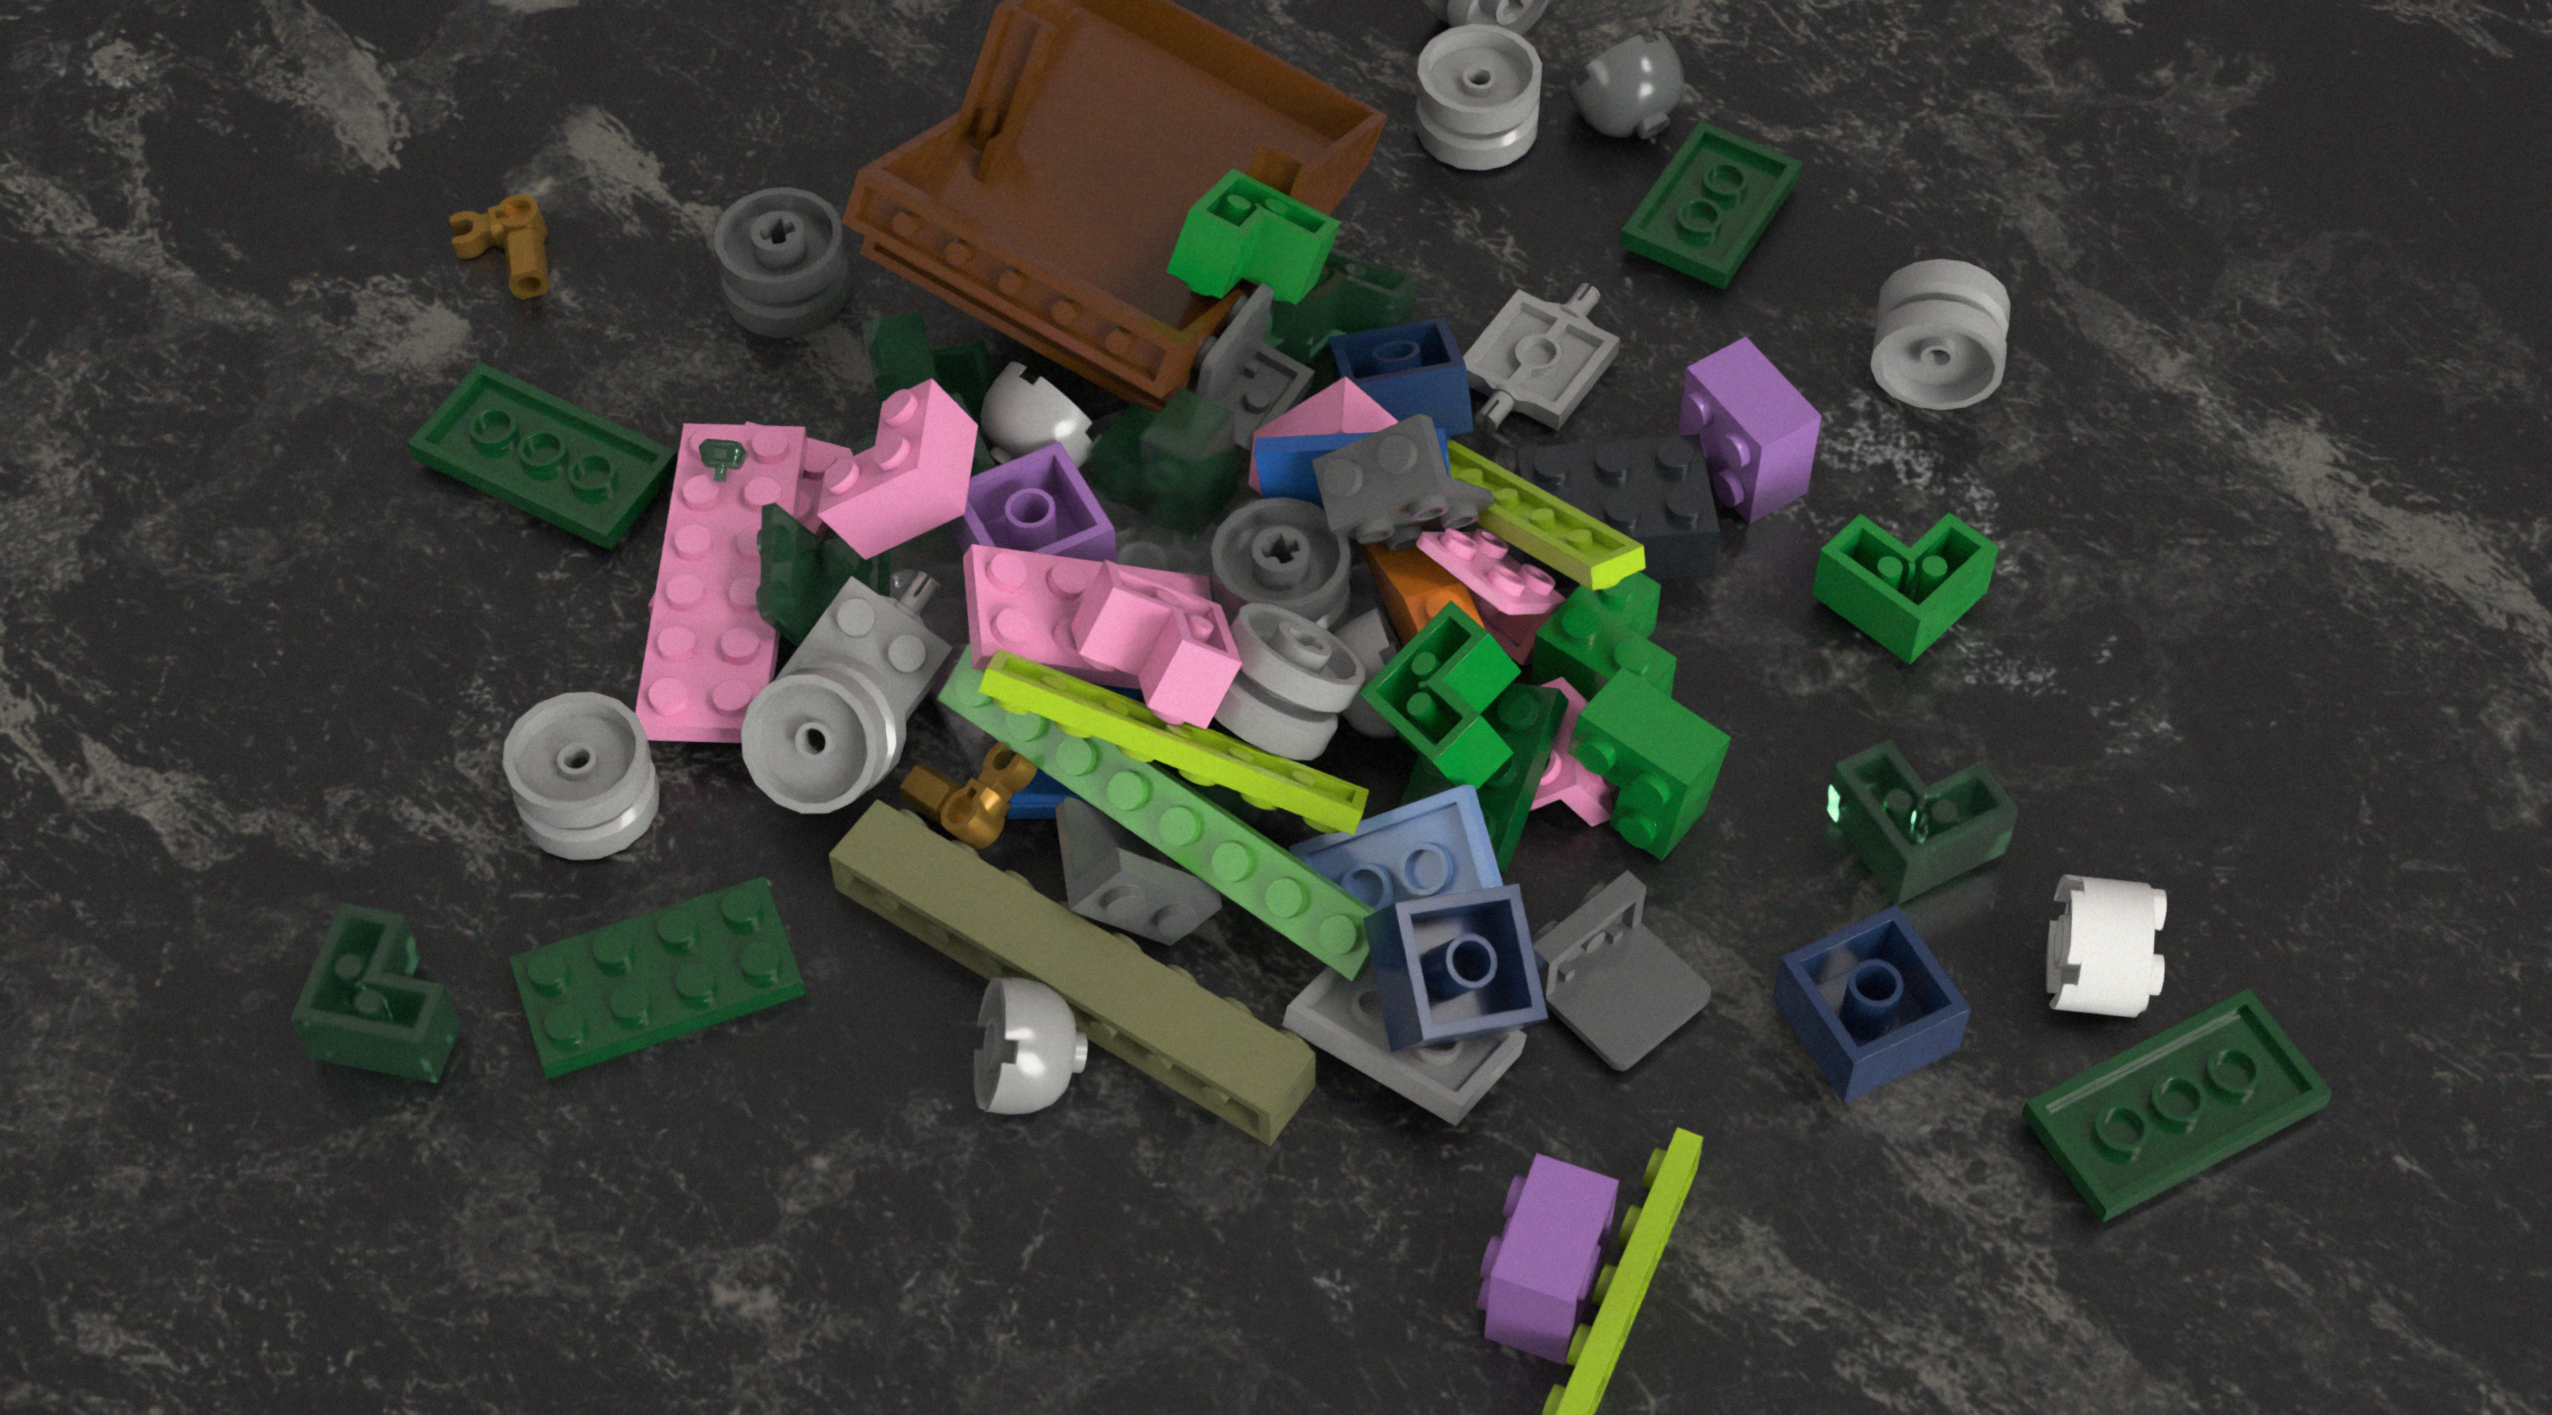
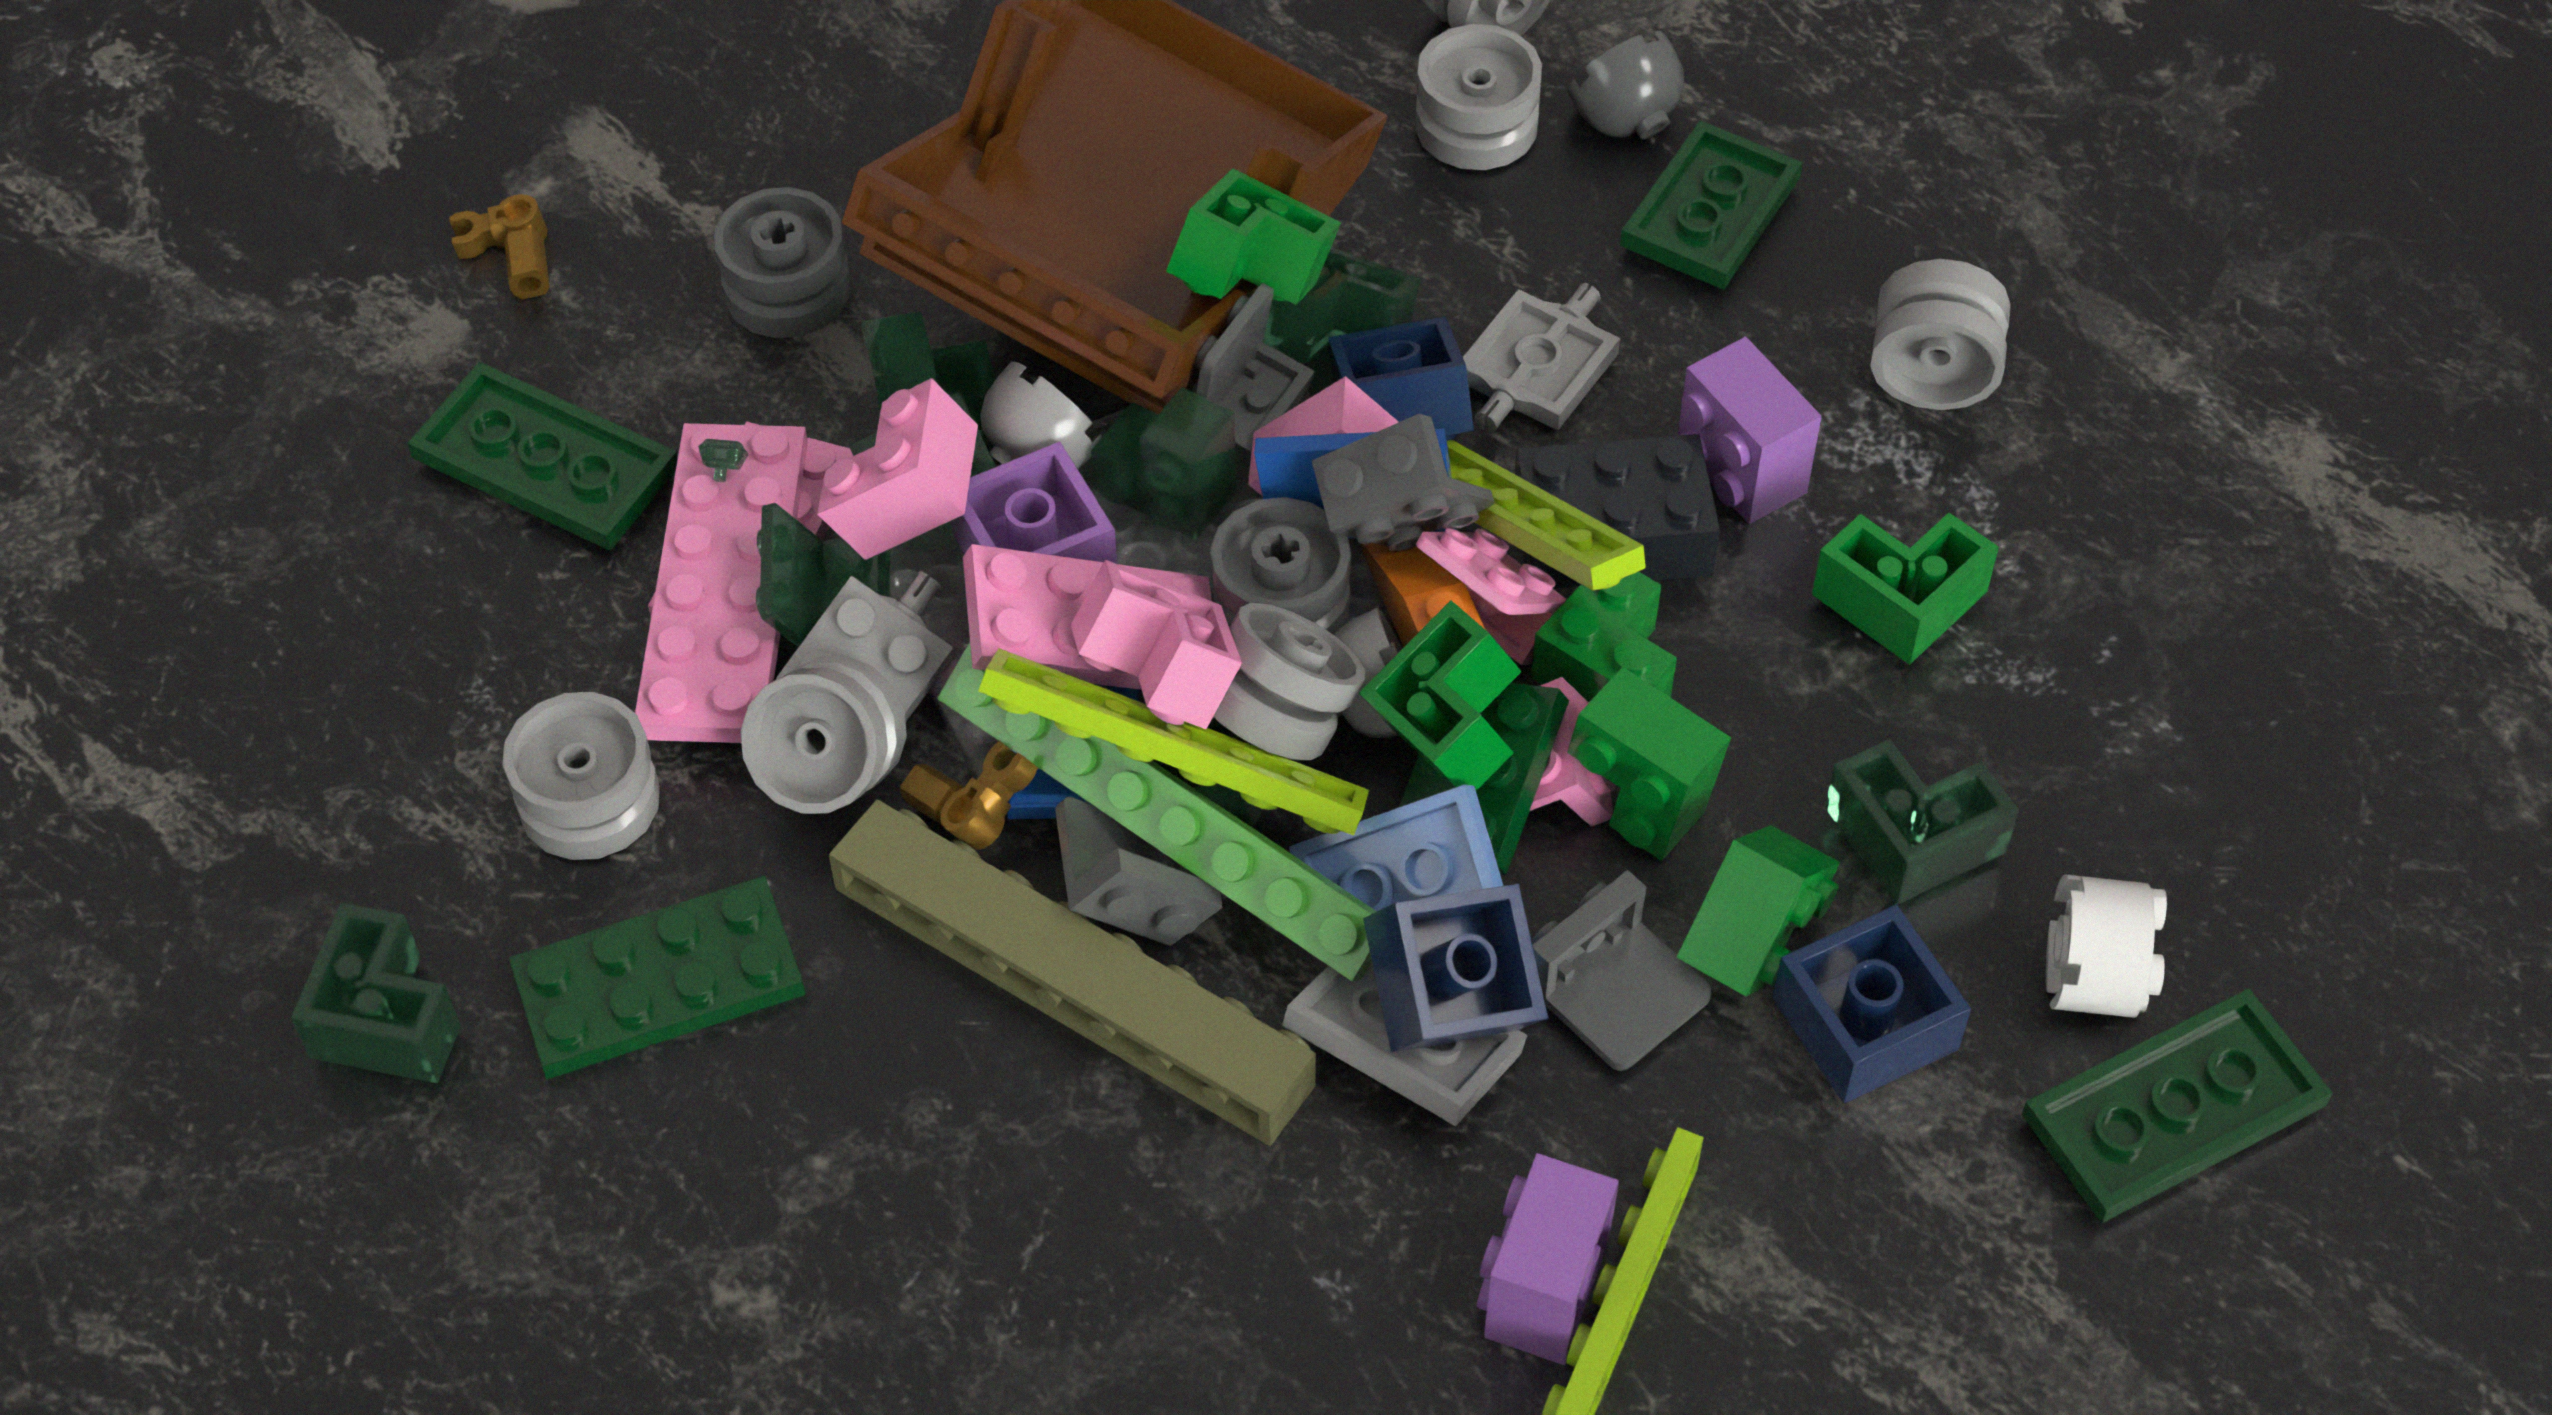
light grey cylinder [973,977,1088,1115] -> none
none -> green brick [1676,825,1840,997]

